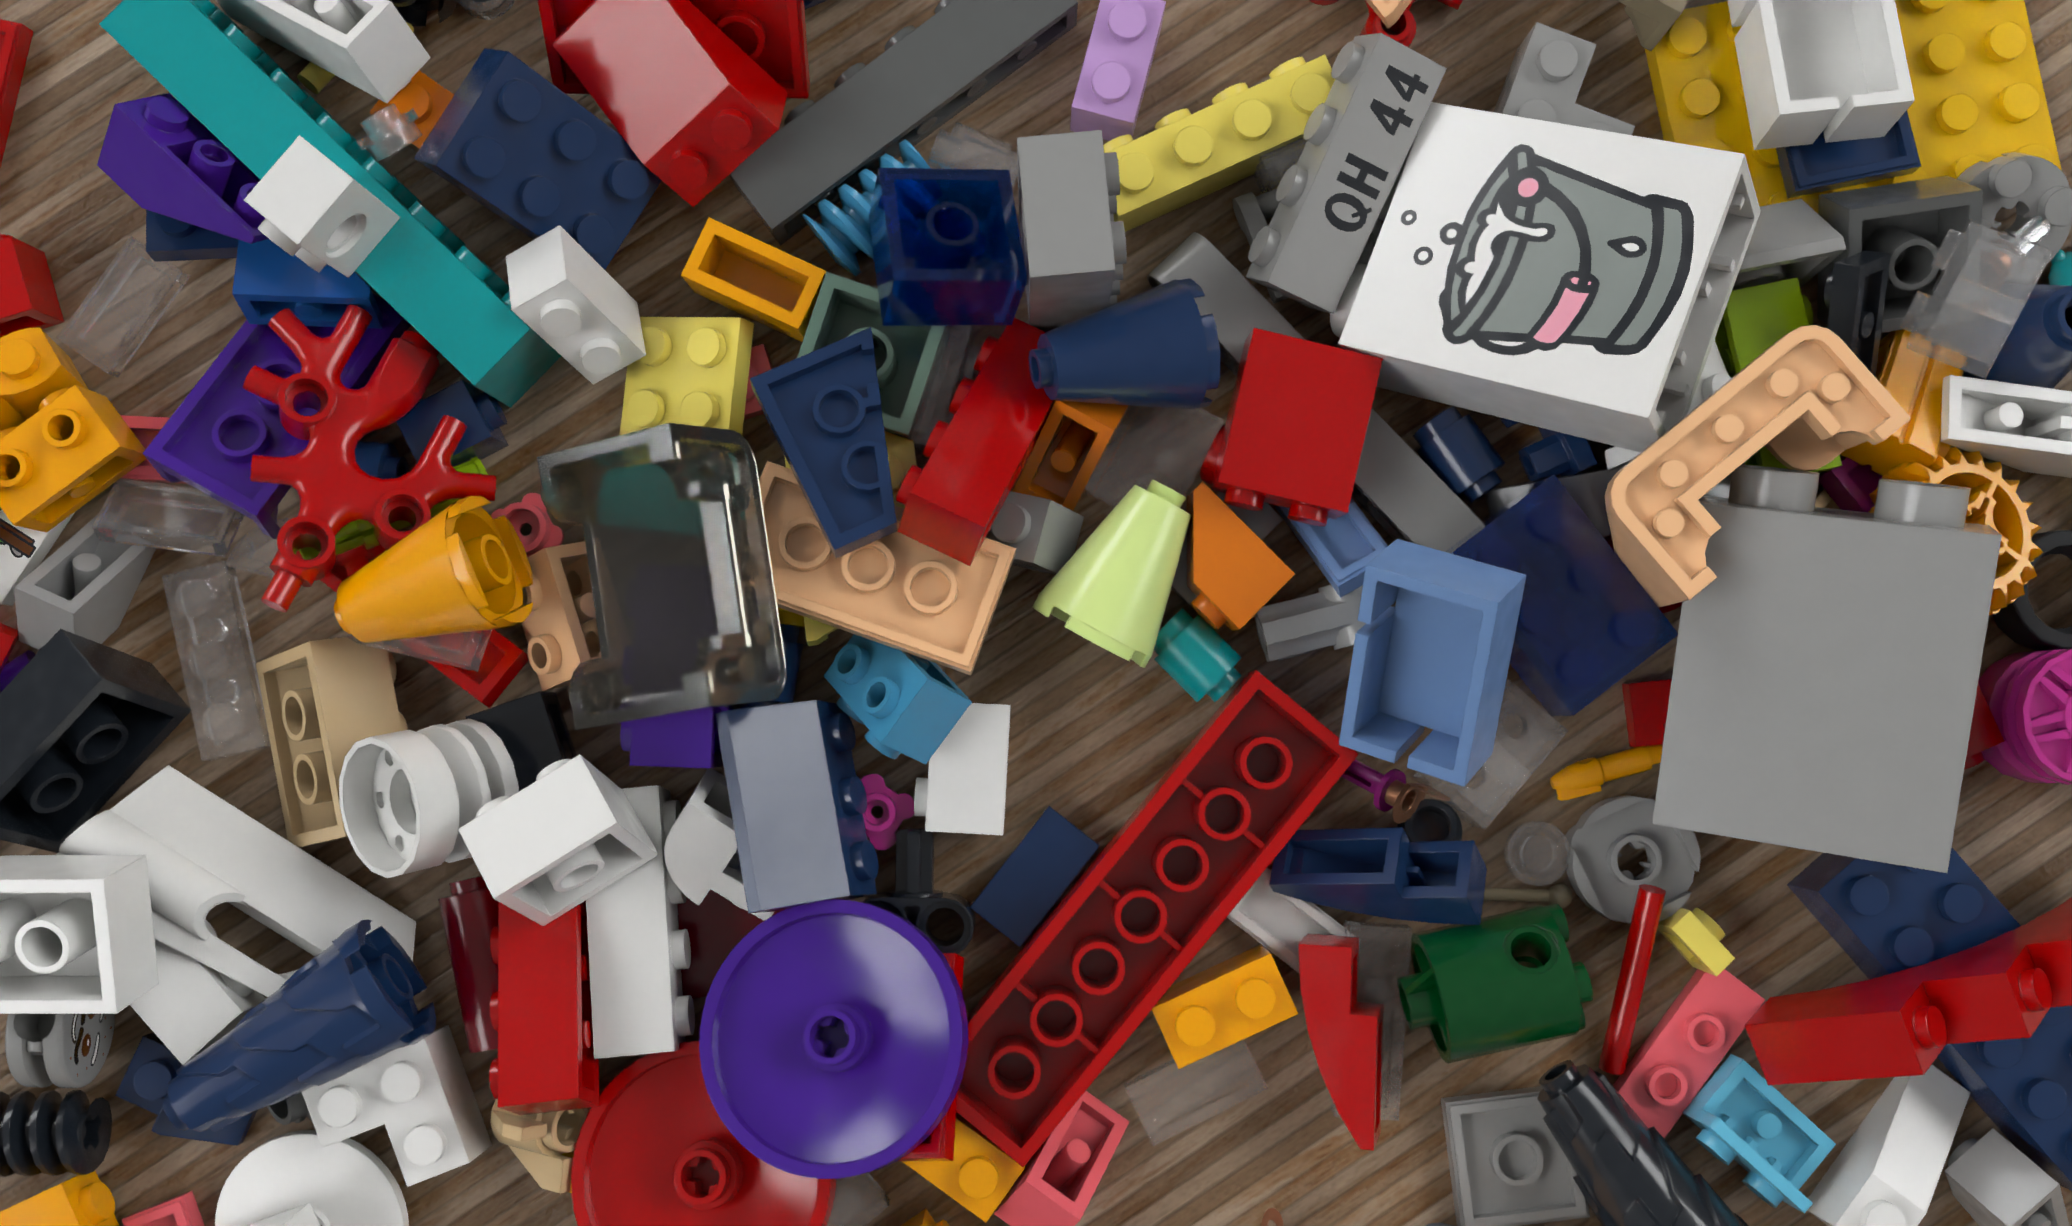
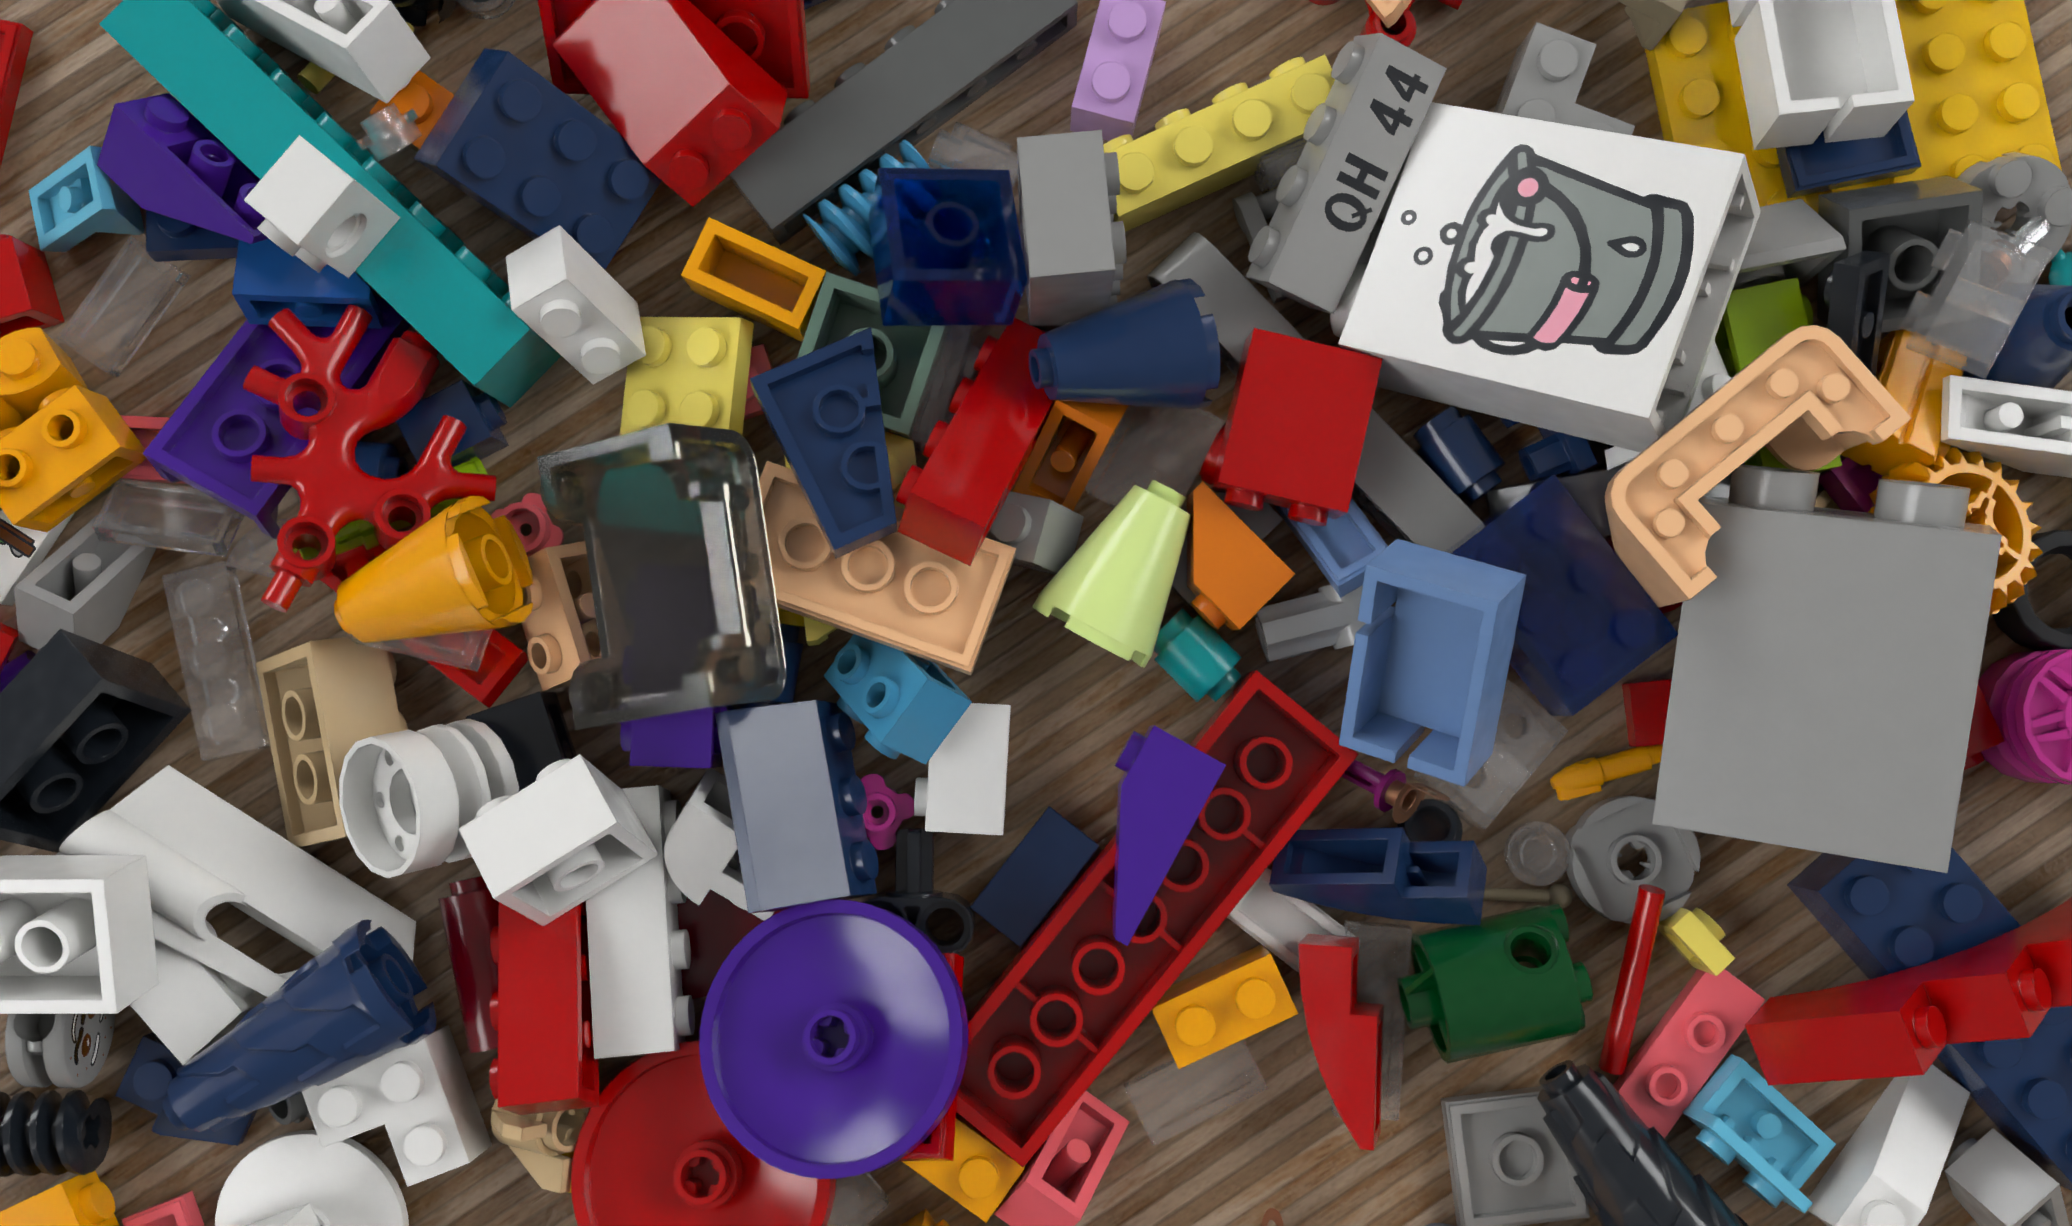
none -> medium azure slope [28,146,144,252]
none -> dark purple slope [1113,725,1226,946]

